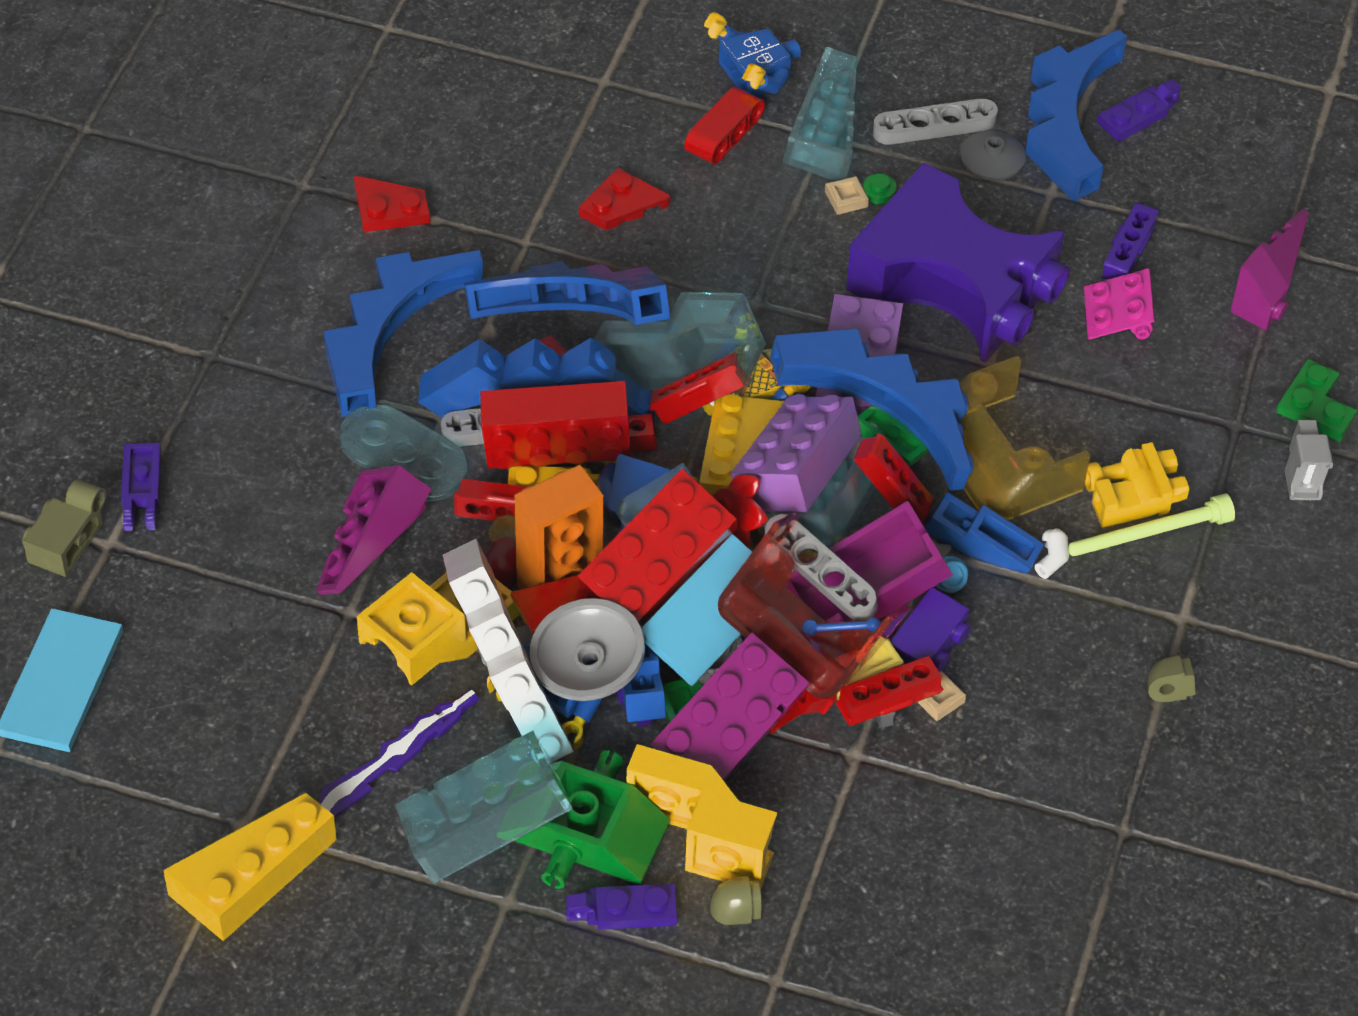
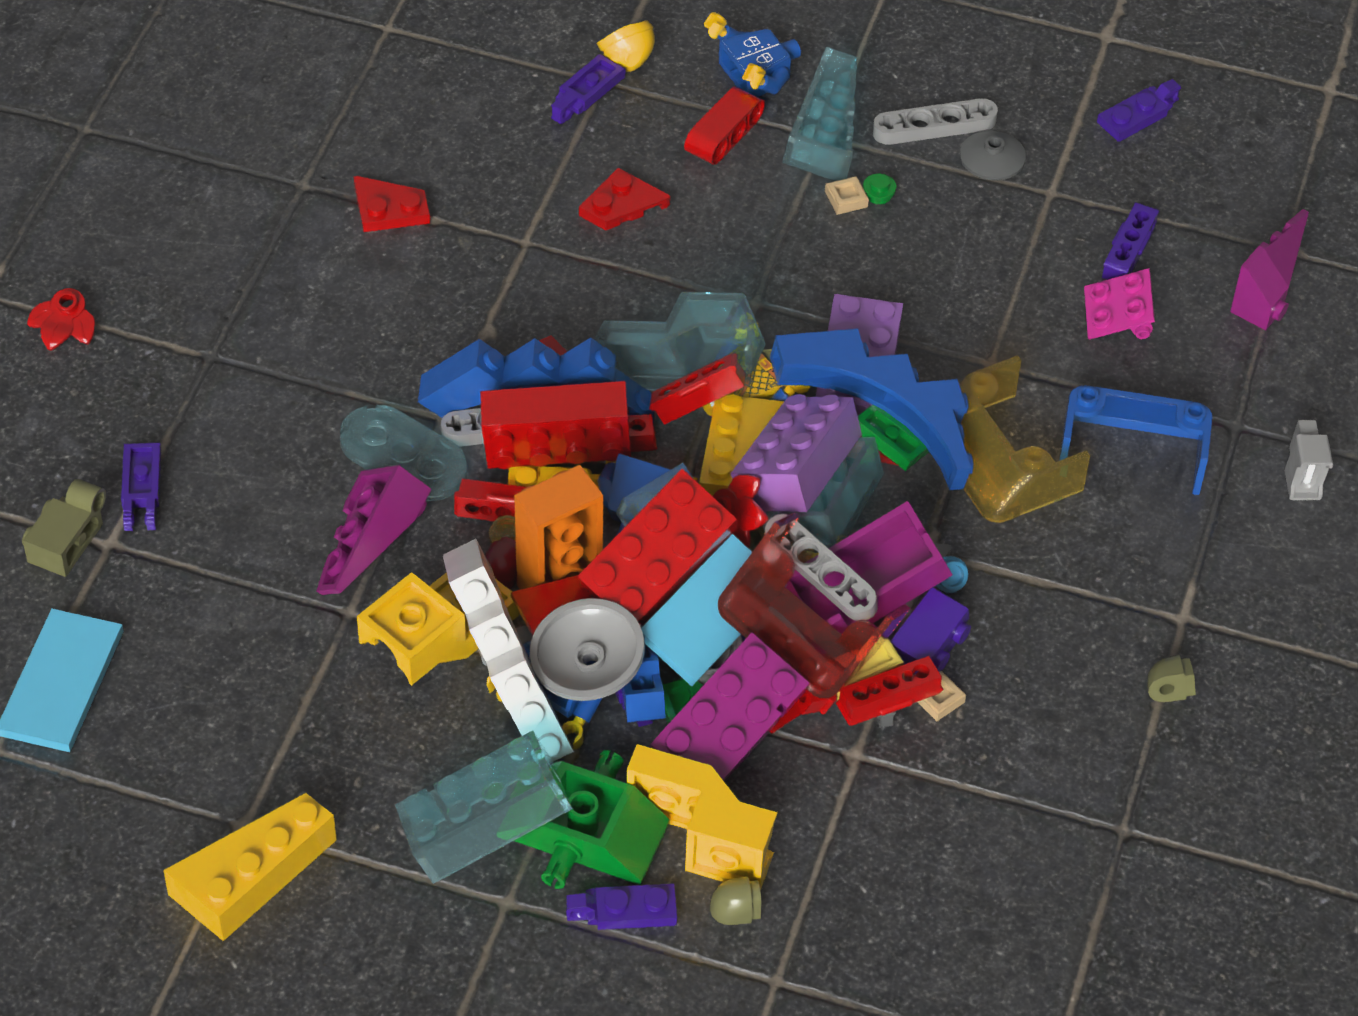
dark purple sword [319,689,479,818] -> none
blue arch [323,250,483,417] -> none
blue arch [464,261,670,325] -> none
blue hinge [802,617,881,636] -> none
dark purple brick [846,163,1070,363] -> none
red piece [853,433,934,522] -> none
blue slope [924,492,1044,573] -> none
blue arch [1025,29,1127,201] -> none
white arm [1035,529,1069,579] -> none
yellowish green piece [1068,493,1235,556] -> none
yellow hips [1082,442,1189,528] -> none
green plate [1276,359,1357,442] -> none
none -> red plate [27,288,95,351]
none -> dark purple hinge [551,54,626,125]
none -> yellow hat [597,20,655,72]
none -> blue windscreen [1057,385,1212,495]

